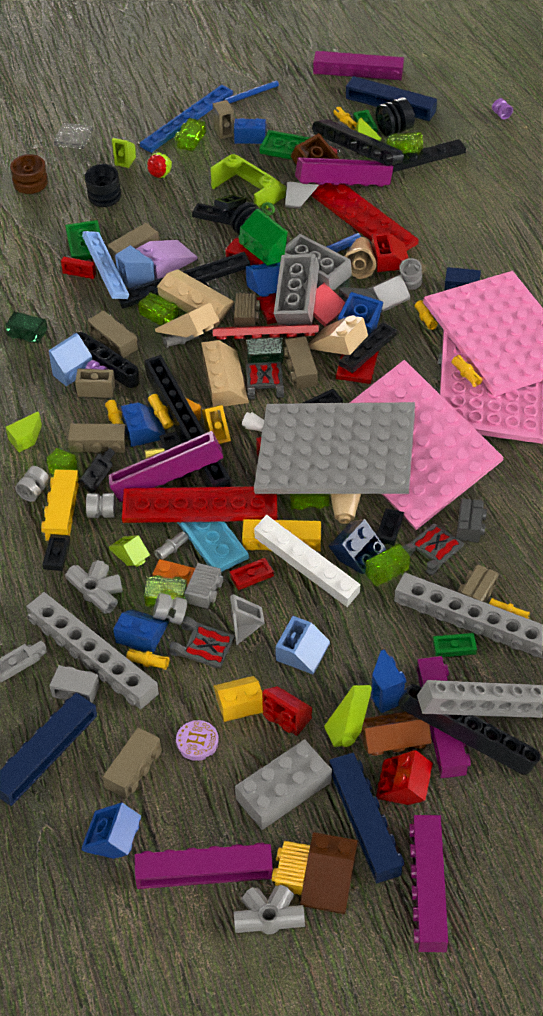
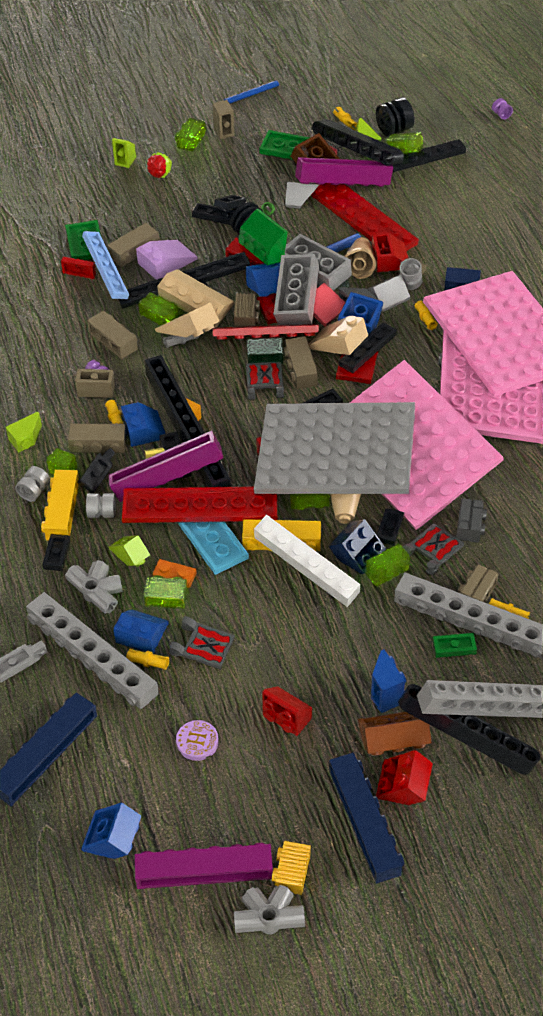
clear green brick [6,311,48,344] -> none
reddish brown wheel [10,154,48,194] -> none
slope [49,333,92,386] -> none
light grey brick [50,665,100,703] -> none
clear tile [54,122,93,149] -> none
black beam [77,332,140,388] -> none
black wheel [85,164,121,207] -> none
dark tan brick [103,728,162,799] -> none
medium blue slope [115,245,155,288] -> none
blue tile [140,85,233,153] -> none
yellow pin [148,394,174,429] -> none
light grey wheel [153,593,187,625] -> none
light grey axle [154,531,189,560] -> none
light grey brick [185,563,223,609] -> none
yellow slope [201,405,231,444] -> none
tan slope [202,340,249,407] -> none
lime windscreen [210,154,287,209] -> none
yellow slope [213,676,263,722] -> none
red plate [229,558,274,590] -> none
light grey slope [230,594,265,646] -> none
blue slope [234,118,266,144] -> none
light grey brick [235,739,332,830] -> none
white cone [242,412,264,432] -> none
medium blue slope [276,616,330,675] -> none
reddish brown slope [300,832,358,914] -> none
magenta brick [313,51,404,80] -> none
lime slope [324,685,372,747] -> none
dark blue brick [346,76,437,121] -> none
green plate [353,110,378,133] -> none
magenta brick [409,815,448,952] -> none
magenta brick [416,656,471,778] -> none
yellow pin [451,355,482,387] -> none

